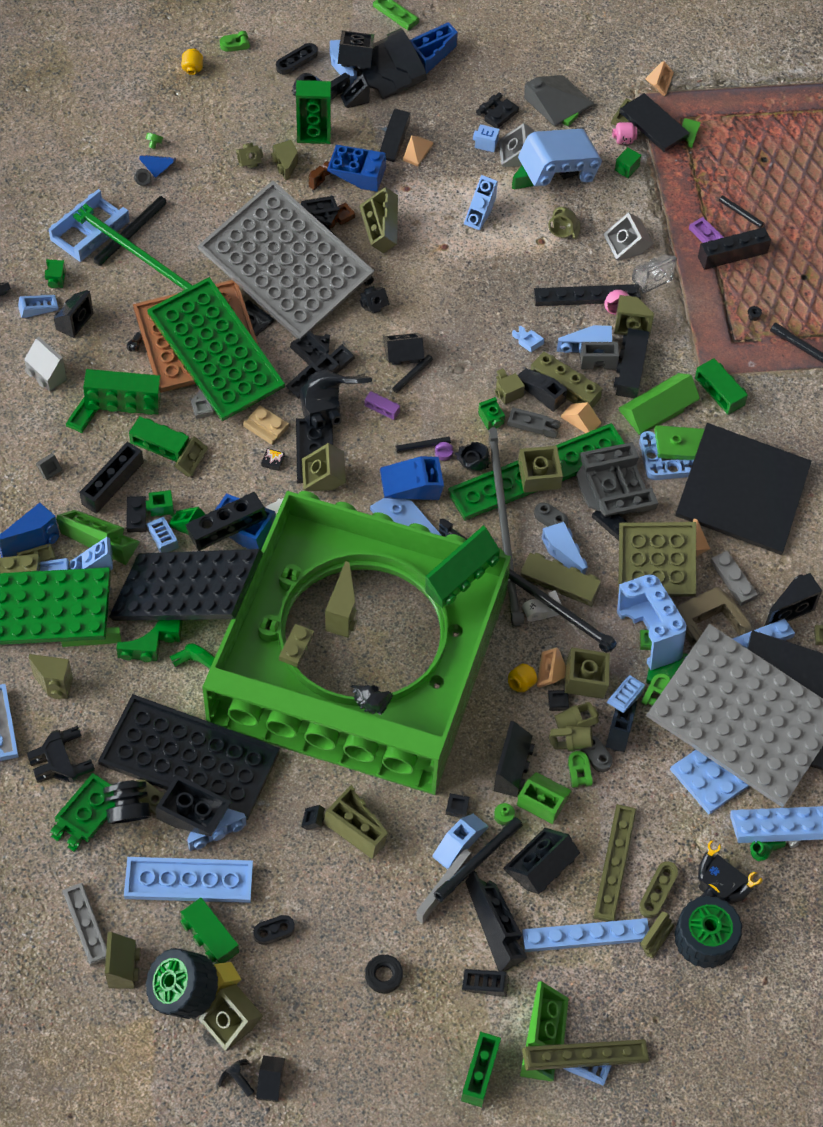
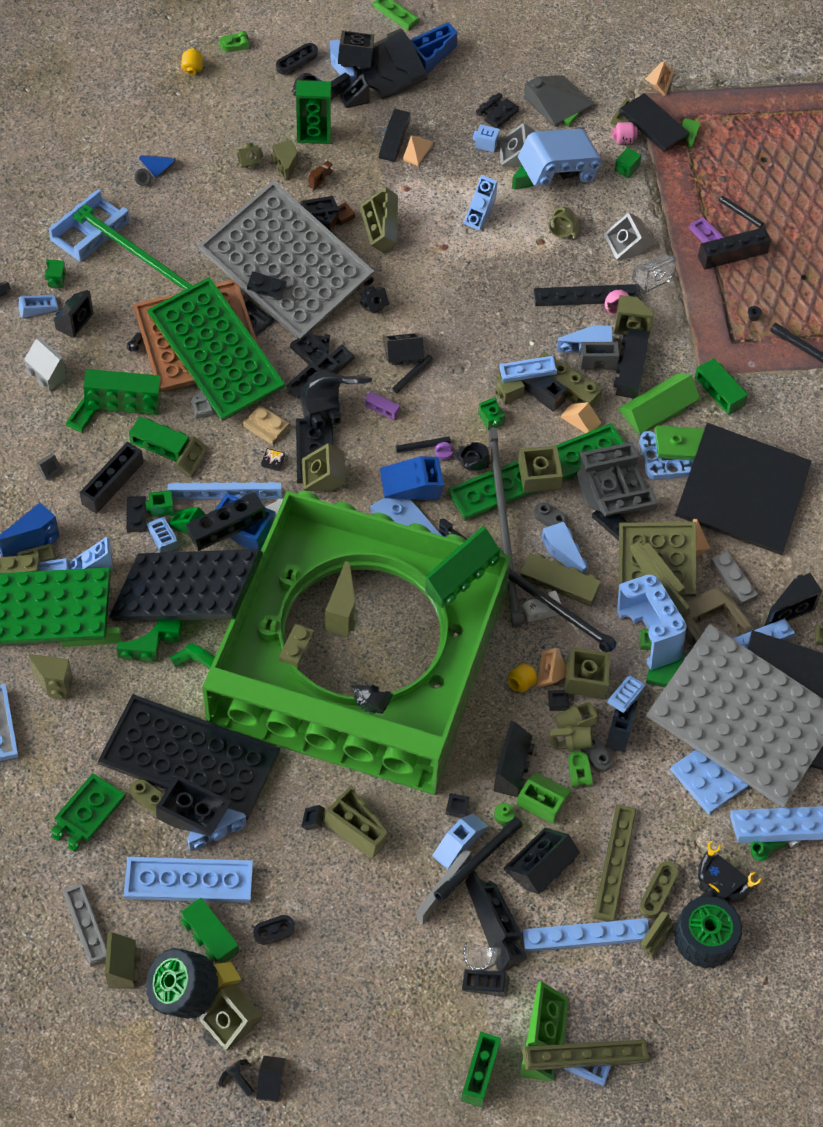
black connector [27,725,95,783] -> none
bright green slope [56,510,139,565] -> none
black axle [94,196,167,266] -> none
black wheel [103,780,151,824] -> none
bright green tile [145,133,163,149] -> none
blue slope [327,144,386,192] -> none
black tyre [365,954,403,994] -> none
dark grey hinge [507,408,561,438] -> none
light blue plate [512,326,544,352] -> none
bright green plate [641,674,670,706] -> none
none -> light blue plate [167,482,282,500]
none -> black plate [247,271,287,300]
none -> clear helmet [463,942,501,971]
none -> light blue tile [500,356,557,383]
none -> olive wedge [630,539,691,619]

